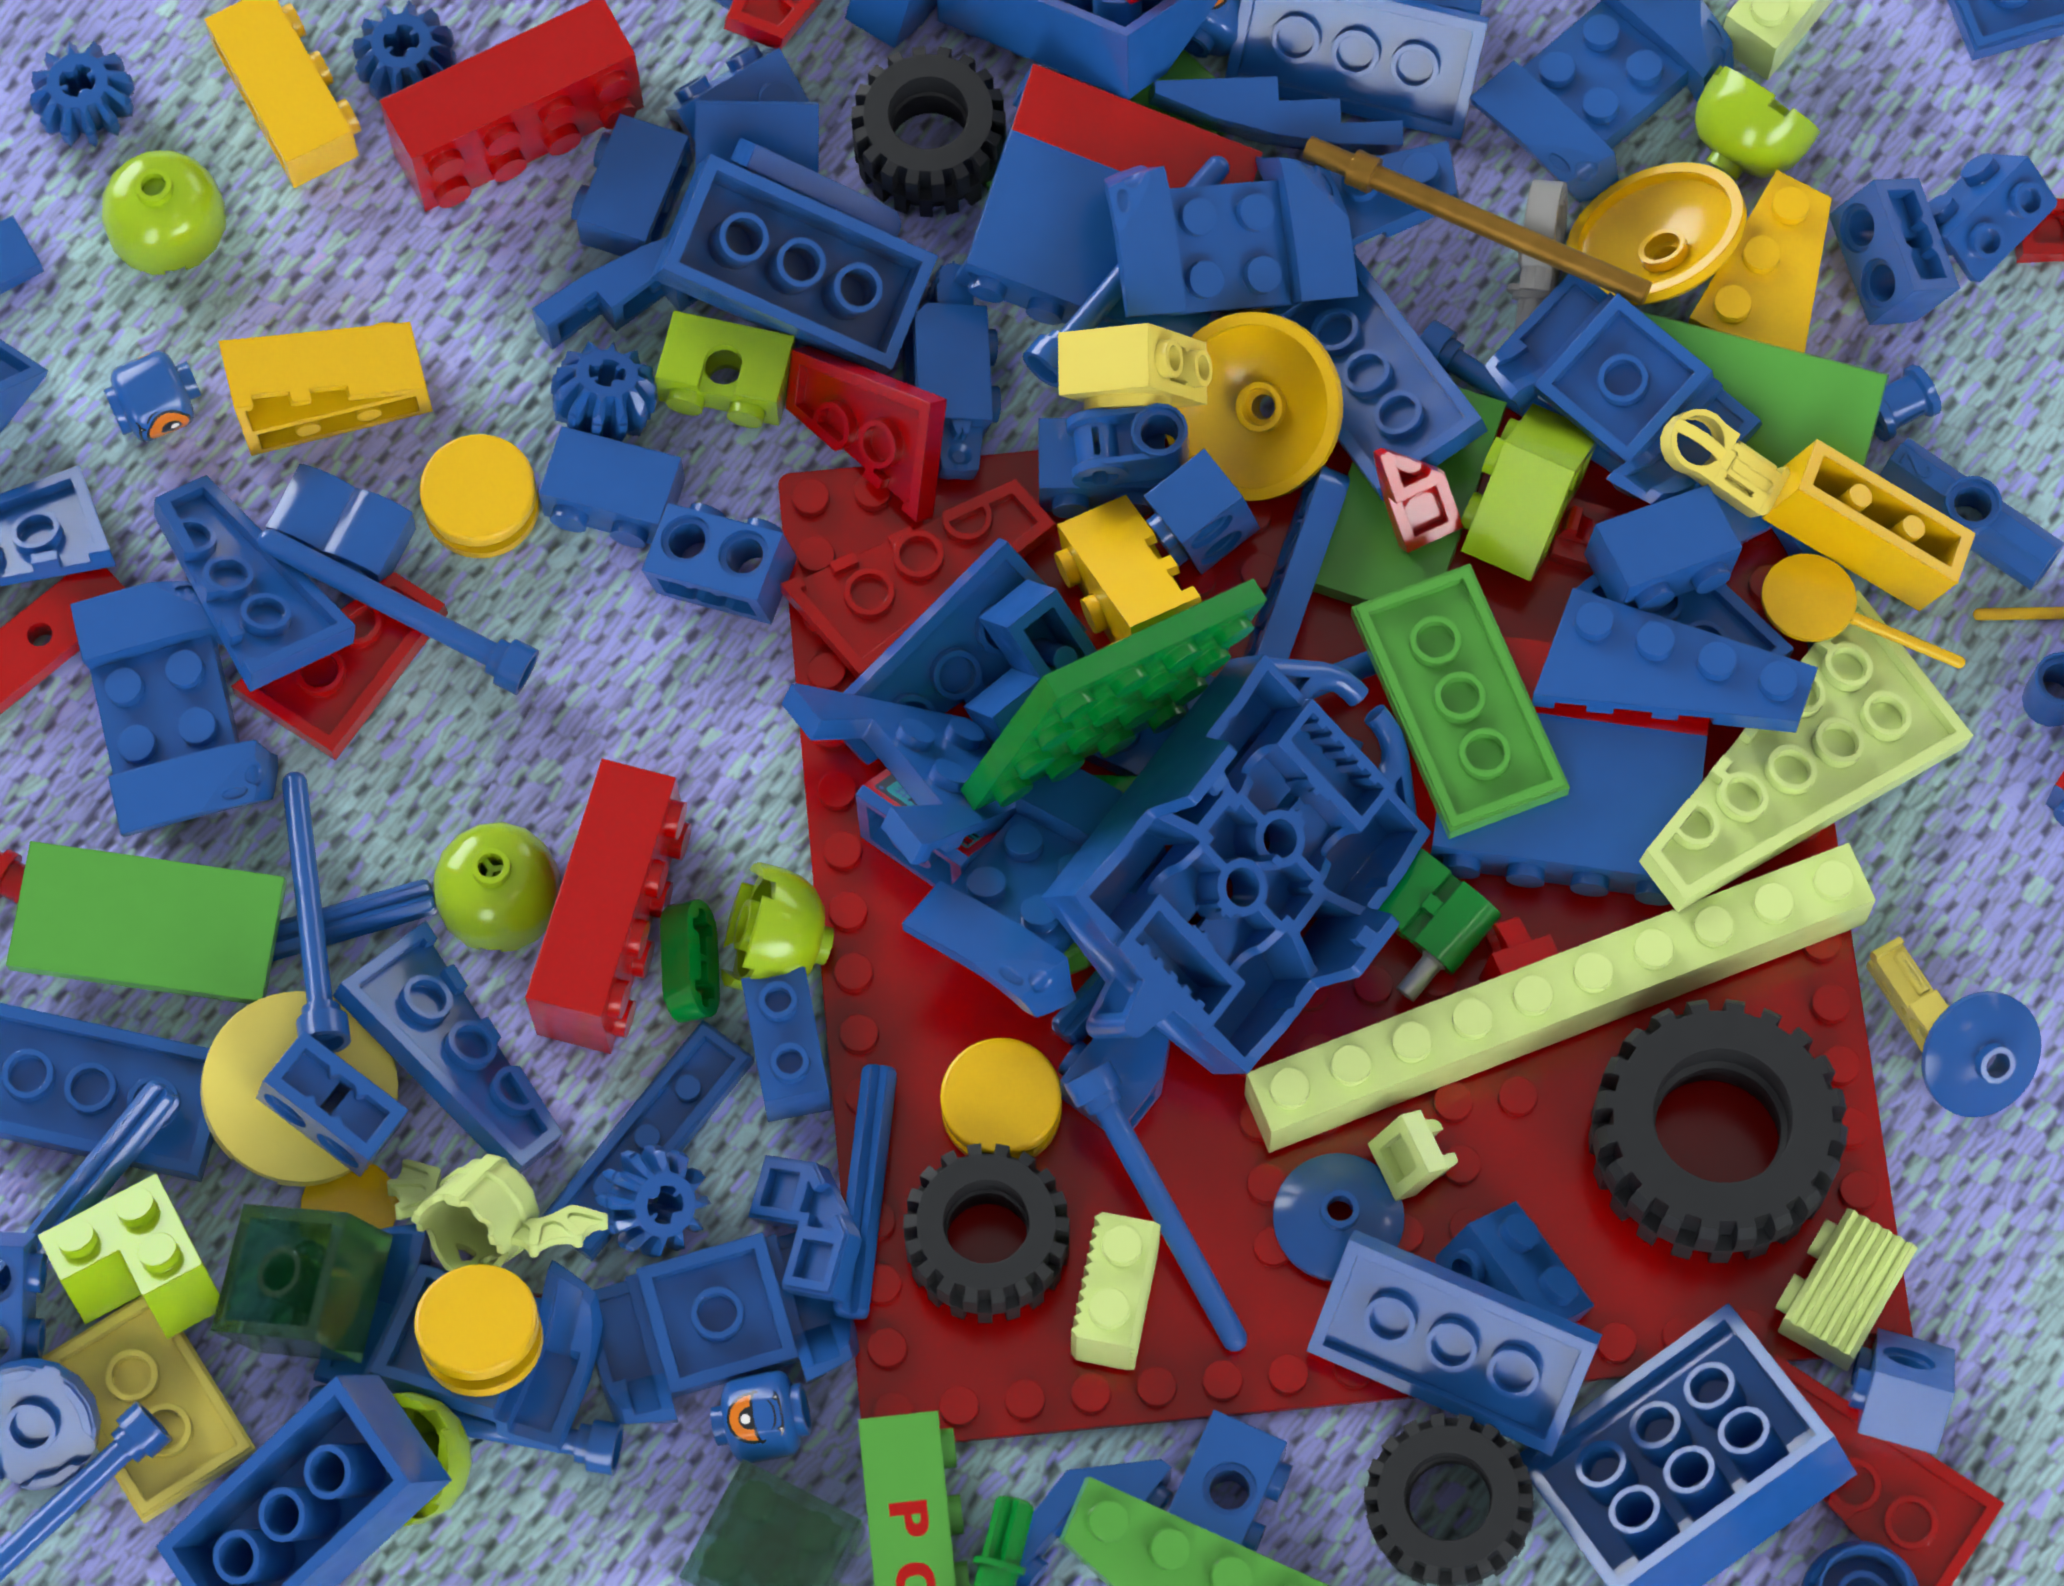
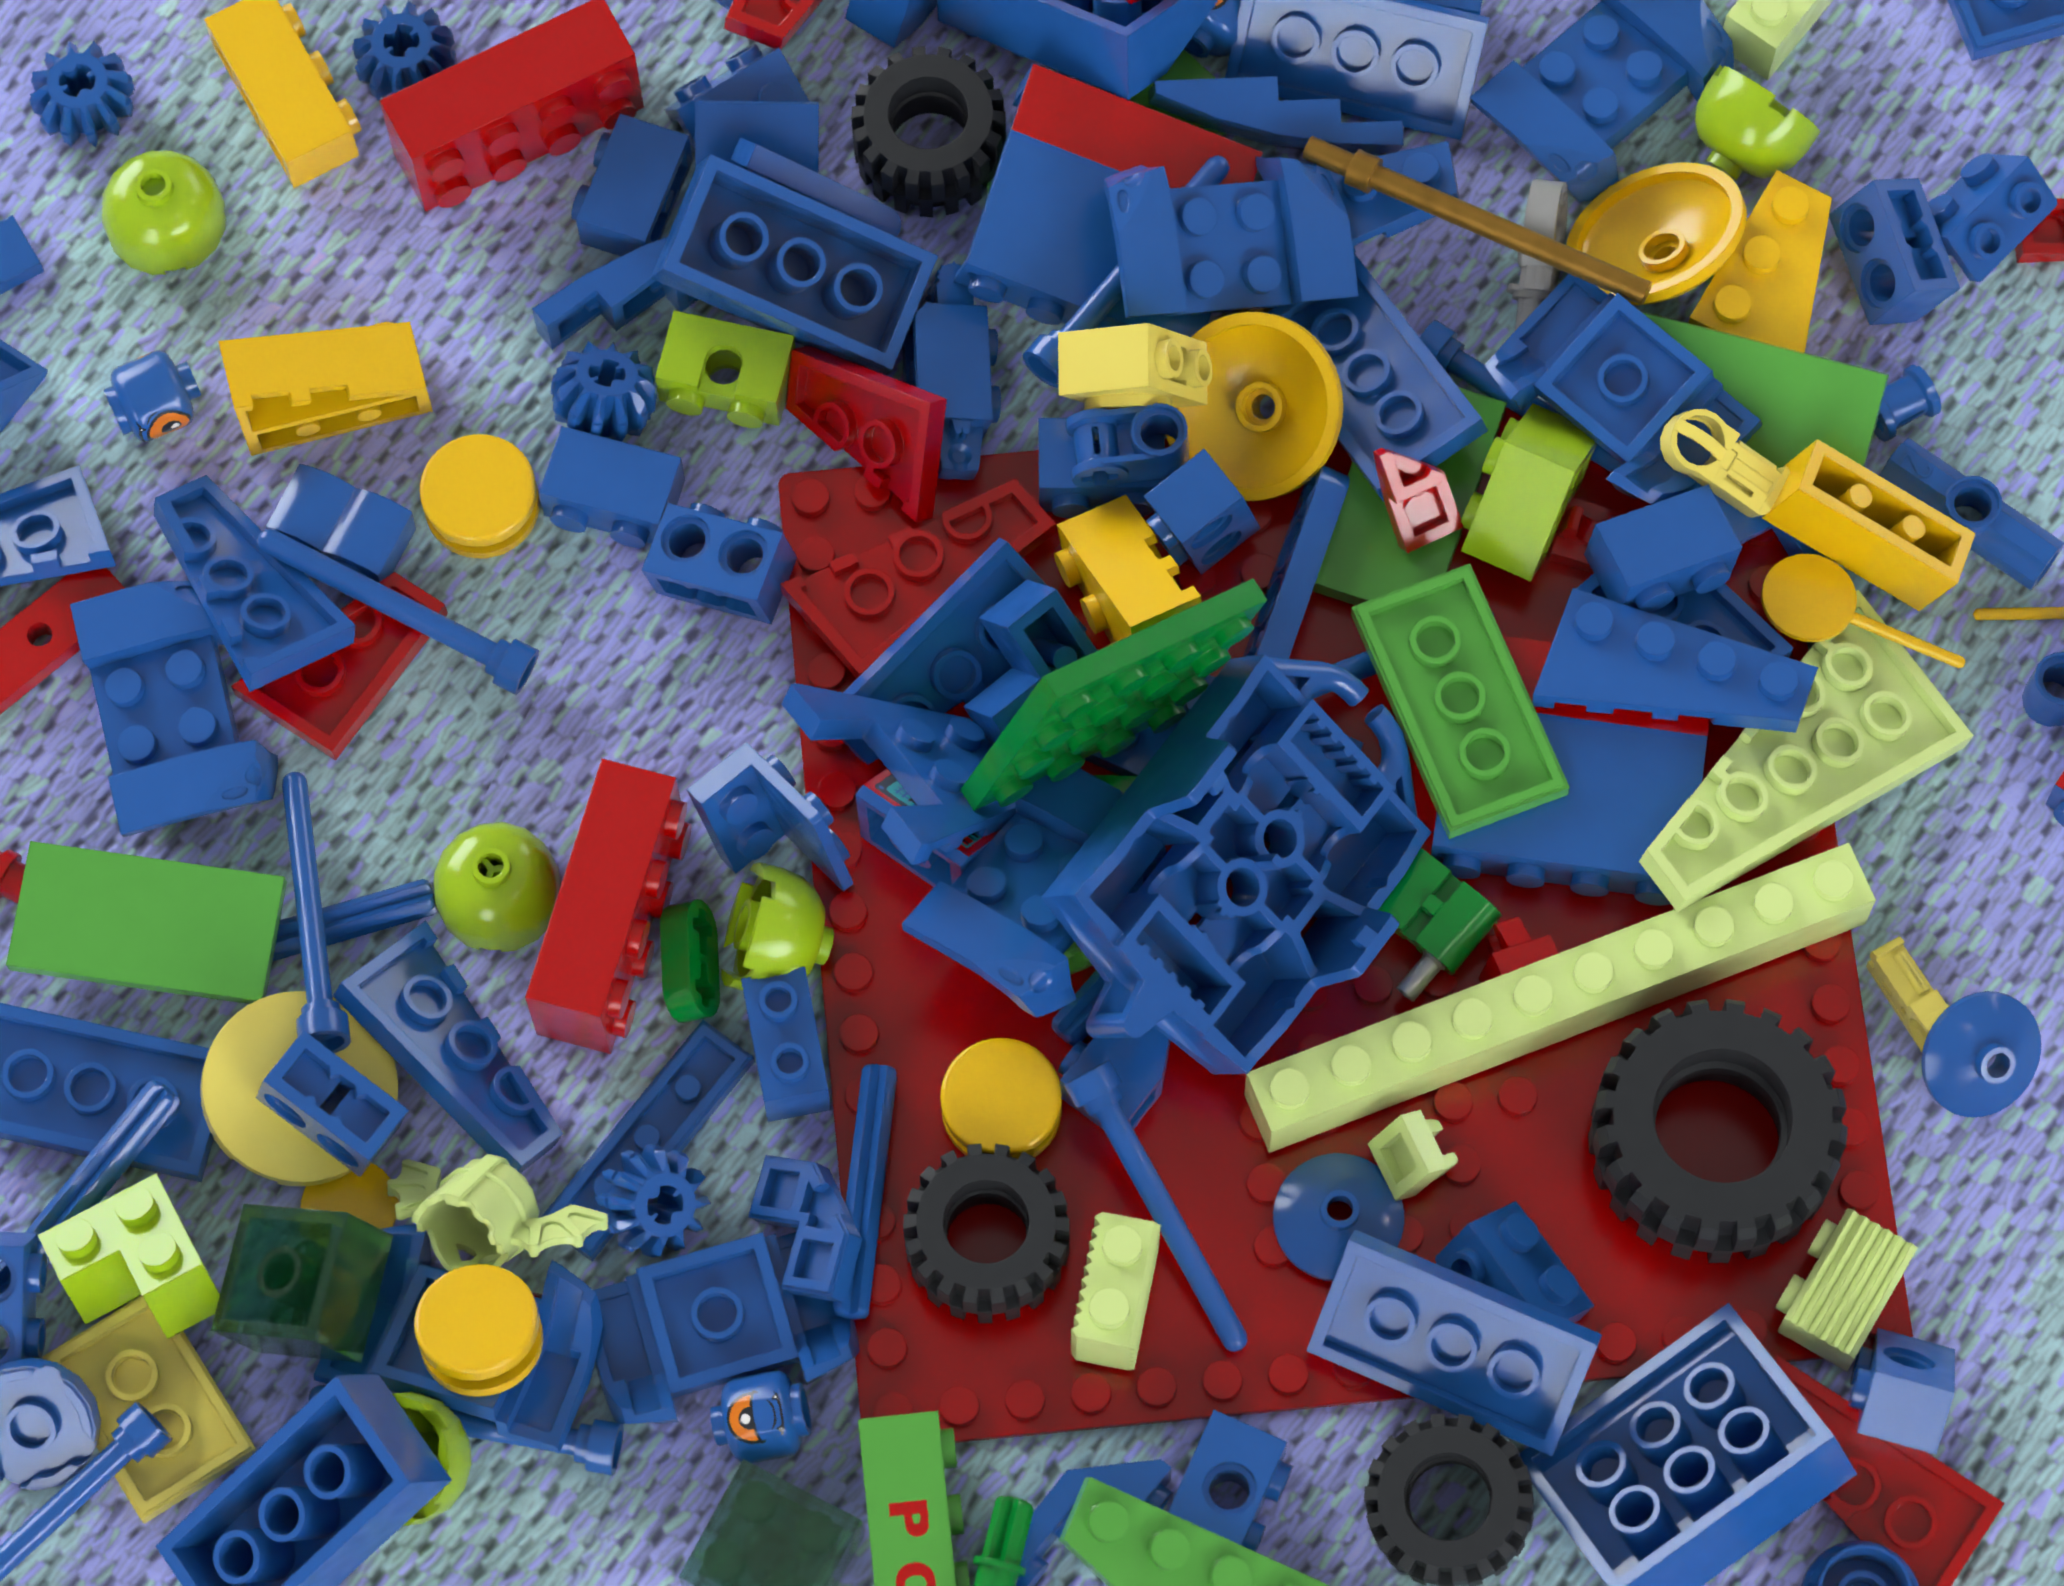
none -> blue bracket [686,742,854,892]

